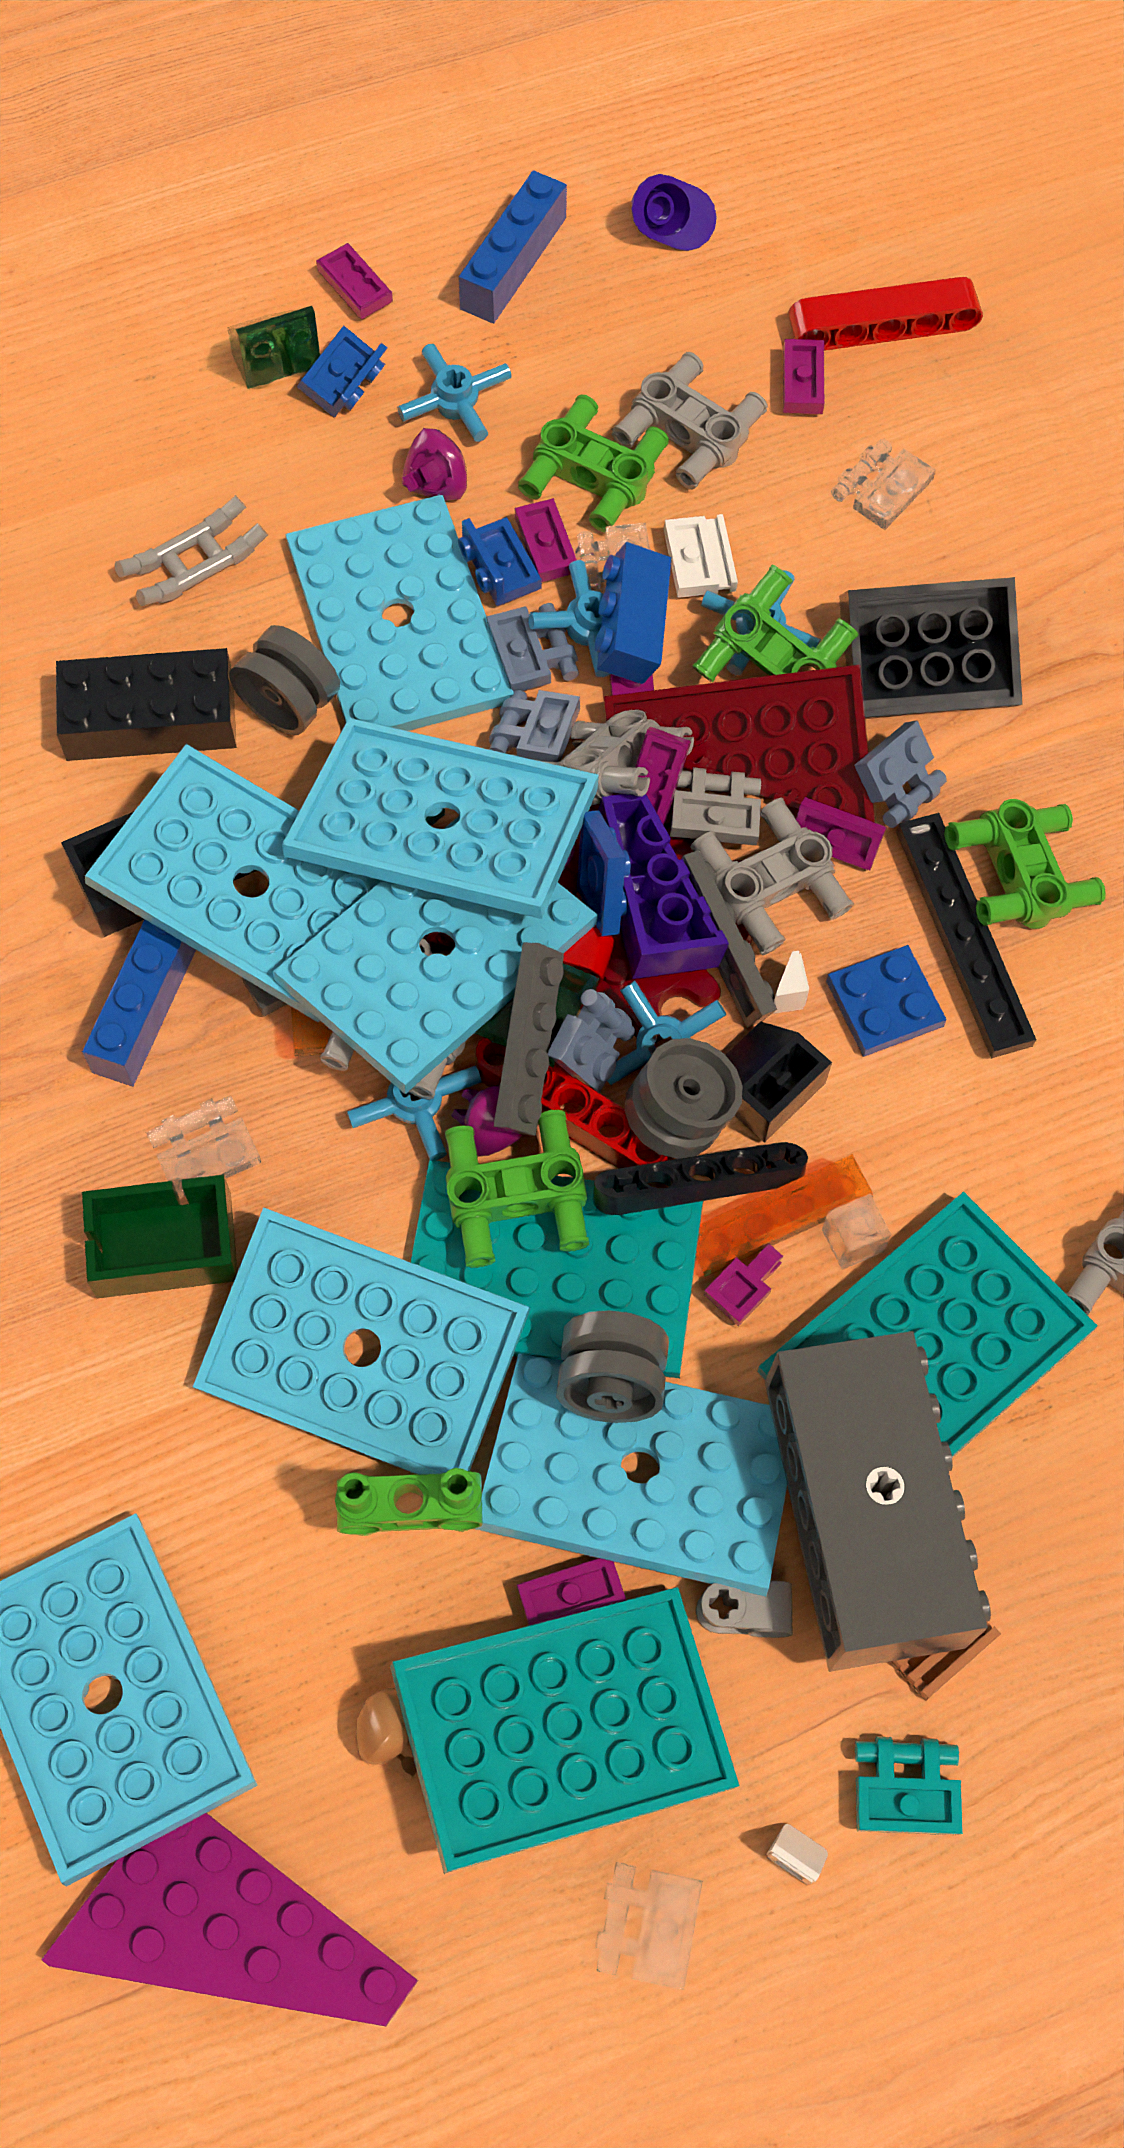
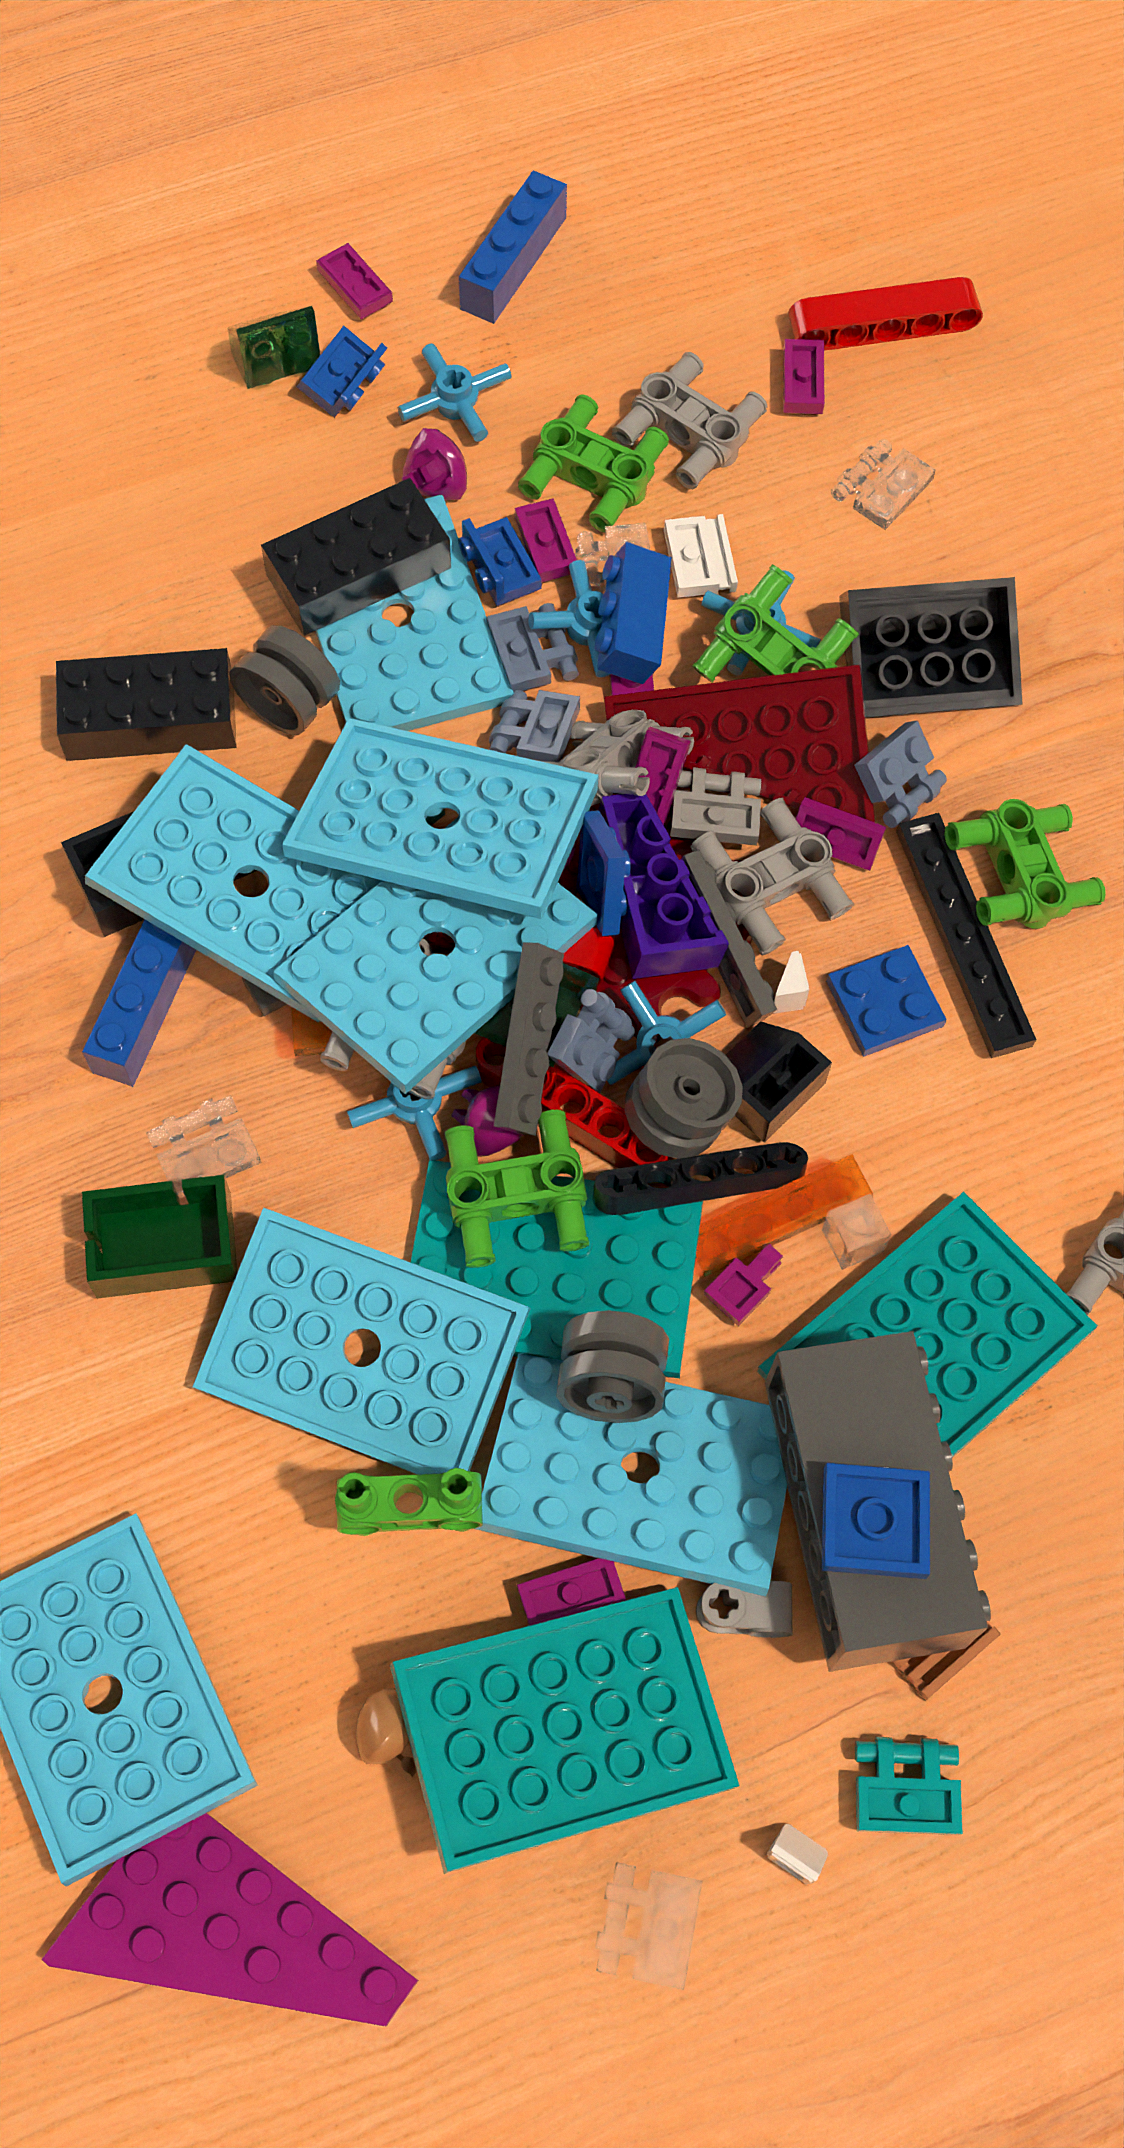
light grey piece [115,495,268,606] -> none
dark purple piece [631,174,717,251] -> none
none -> black brick [261,478,451,636]
none -> blue plate [822,1463,930,1579]

